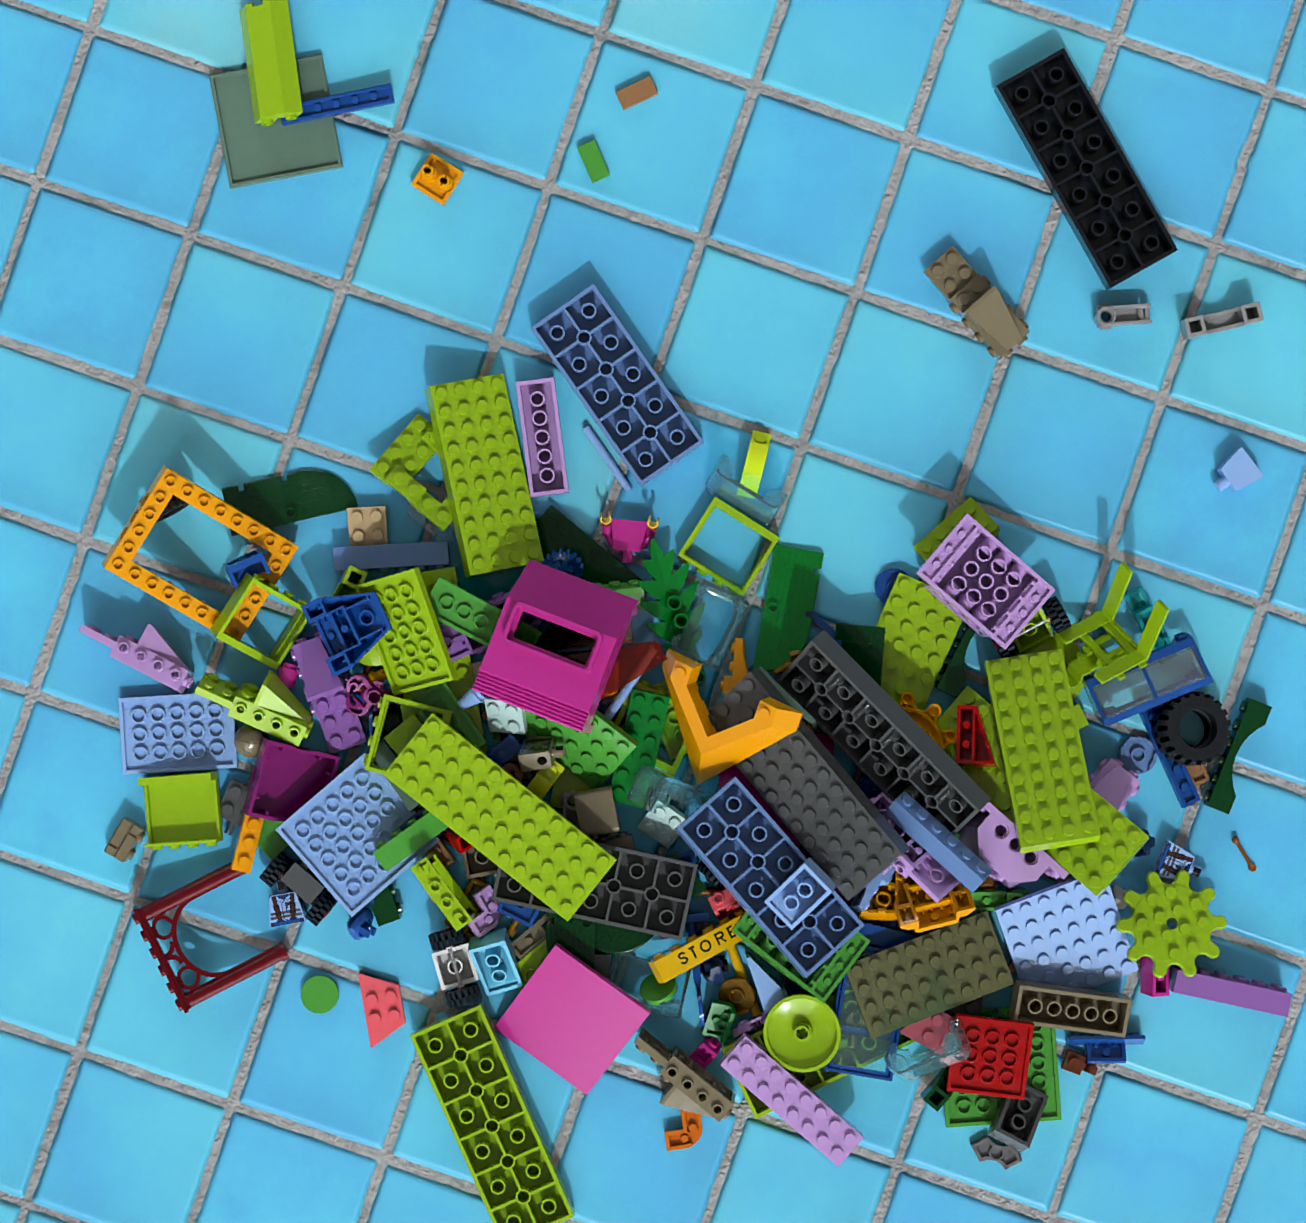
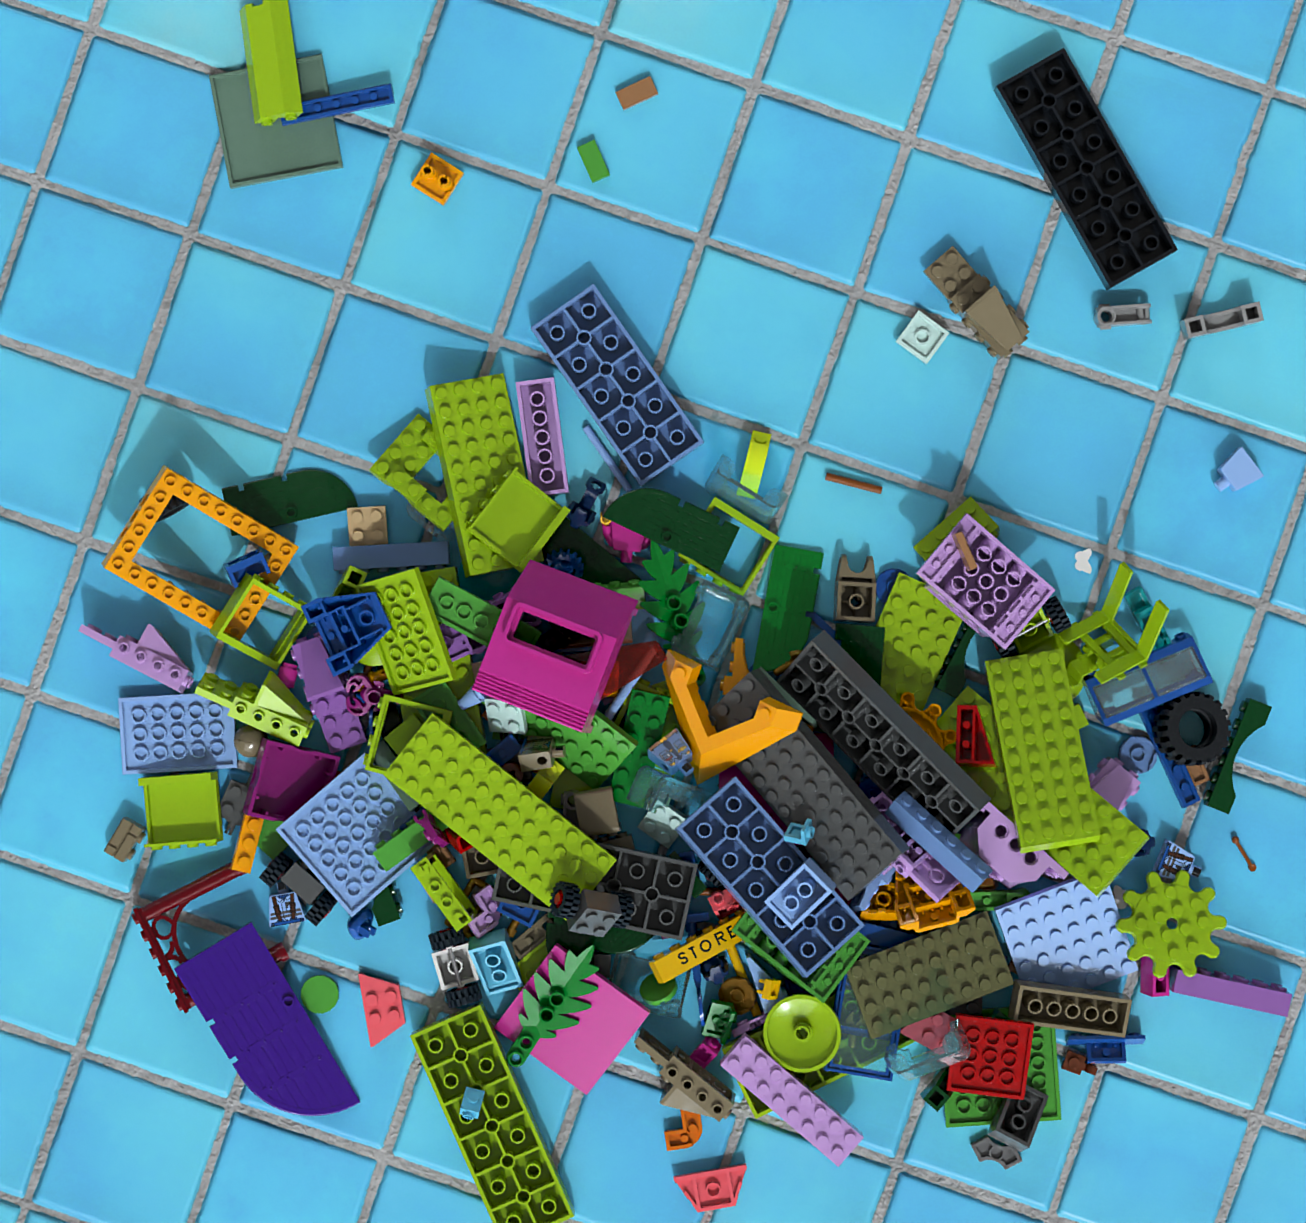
none -> dark purple door [174,922,360,1116]
none -> magenta plate [413,810,449,848]
none -> medium azure bracket [460,1087,485,1120]
none -> lime panel [466,467,571,573]
none -> green plant [506,945,599,1067]
none -> brick [549,881,634,937]
none -> dark blue piece [567,477,606,529]
none -> dark green door [603,488,740,572]
none -> medium blue torso [648,728,694,776]
none -> coral wing [674,1163,747,1212]
none -> yellow tile [757,978,781,1000]
none -> medium azure bracket [783,818,815,846]
none -> dark orange bar [825,473,883,494]
none -> dark tan brick [833,554,876,623]
none -> light aqua plate [896,310,949,364]
none -> medium nougat tile [952,532,977,571]
none -> white sticker [1075,548,1092,574]

